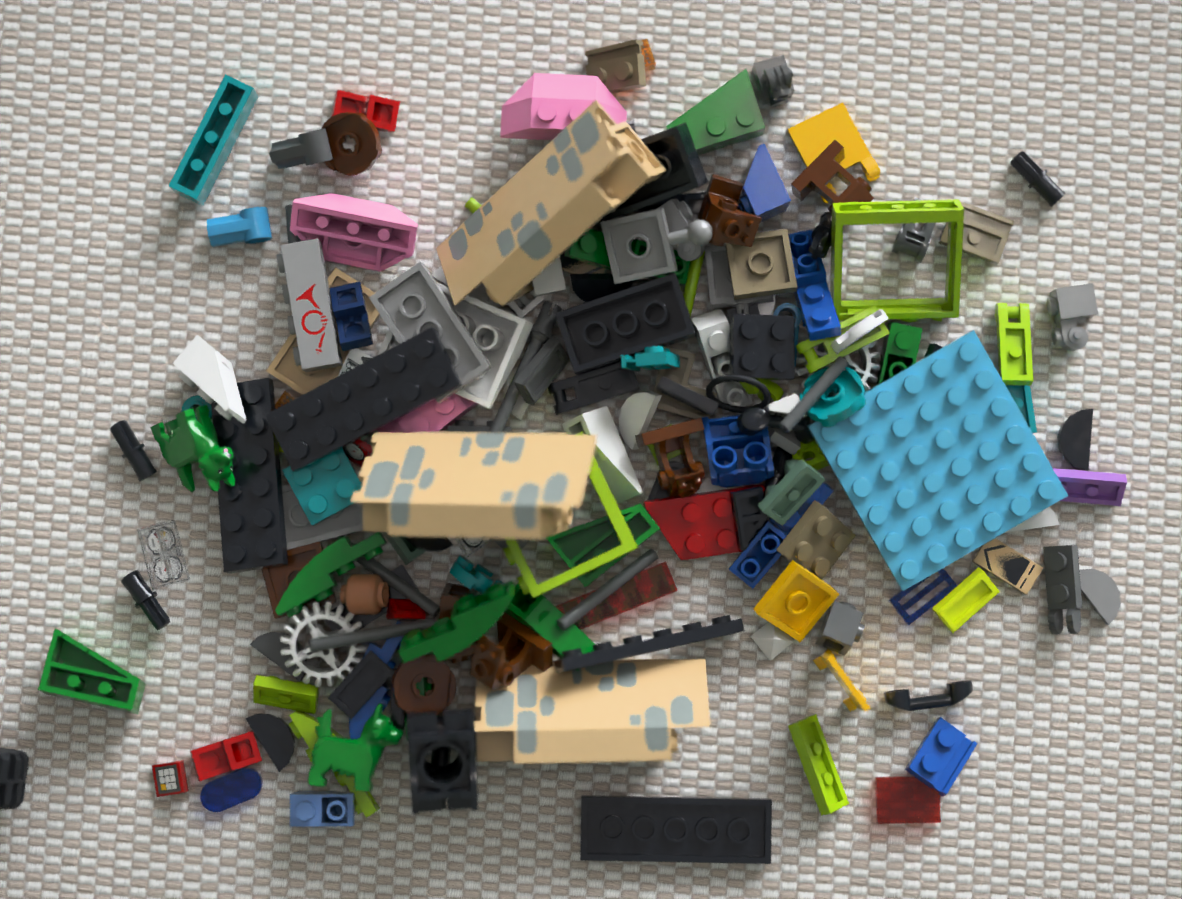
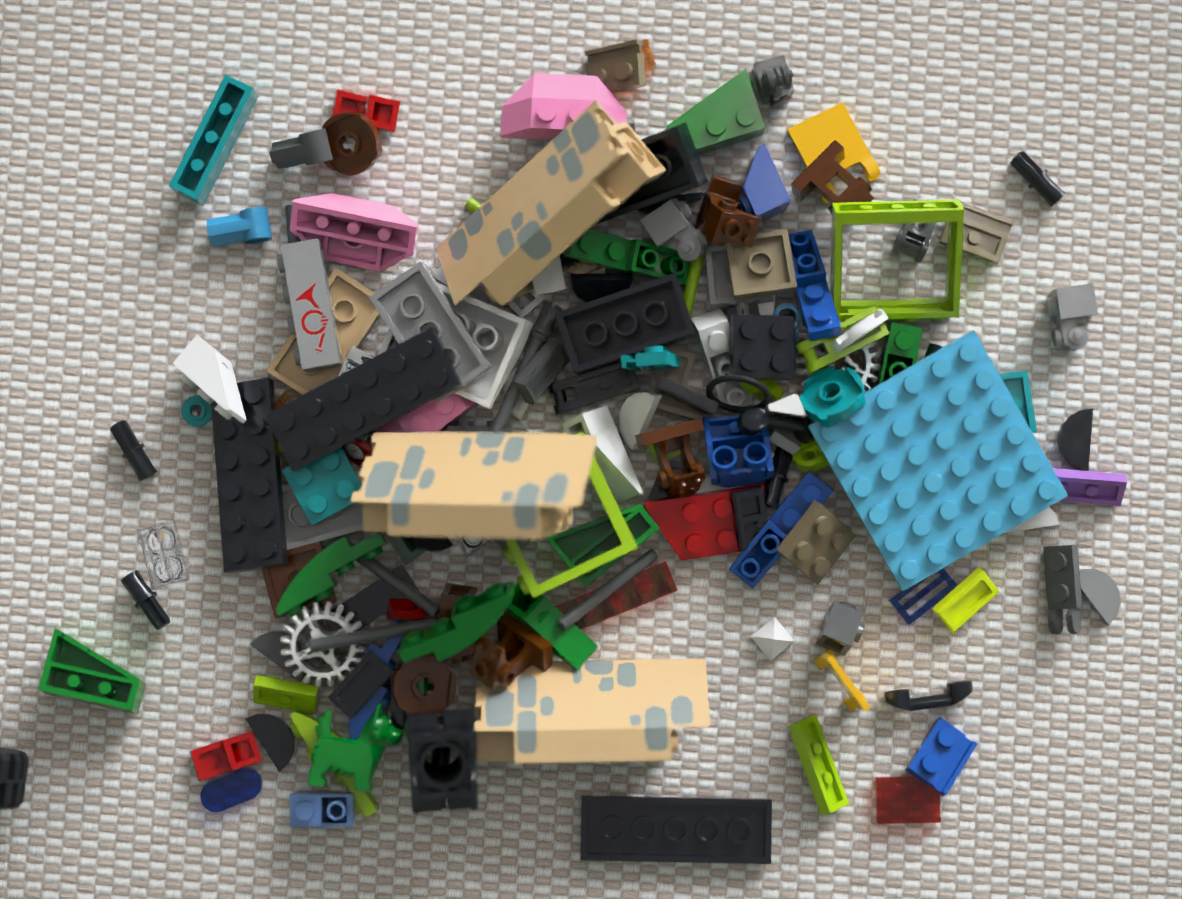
green animal [150,405,235,492] -> none
slope [152,760,189,797] -> none
dark blue slope [329,281,373,351] -> none
nougat head [340,574,389,615] -> none
teal plate [450,555,505,593] -> none
black plate [554,615,744,673] -> none
light grey plate [601,208,713,284] -> none
yellow plate [753,560,839,642] -> none
sand green tile [758,459,825,526] -> none
dark grey piece [779,356,848,433] -> none
black axle [809,212,832,260] -> none
tan tile [971,538,1043,595] -> none
lime plate [995,303,1033,386] -> none

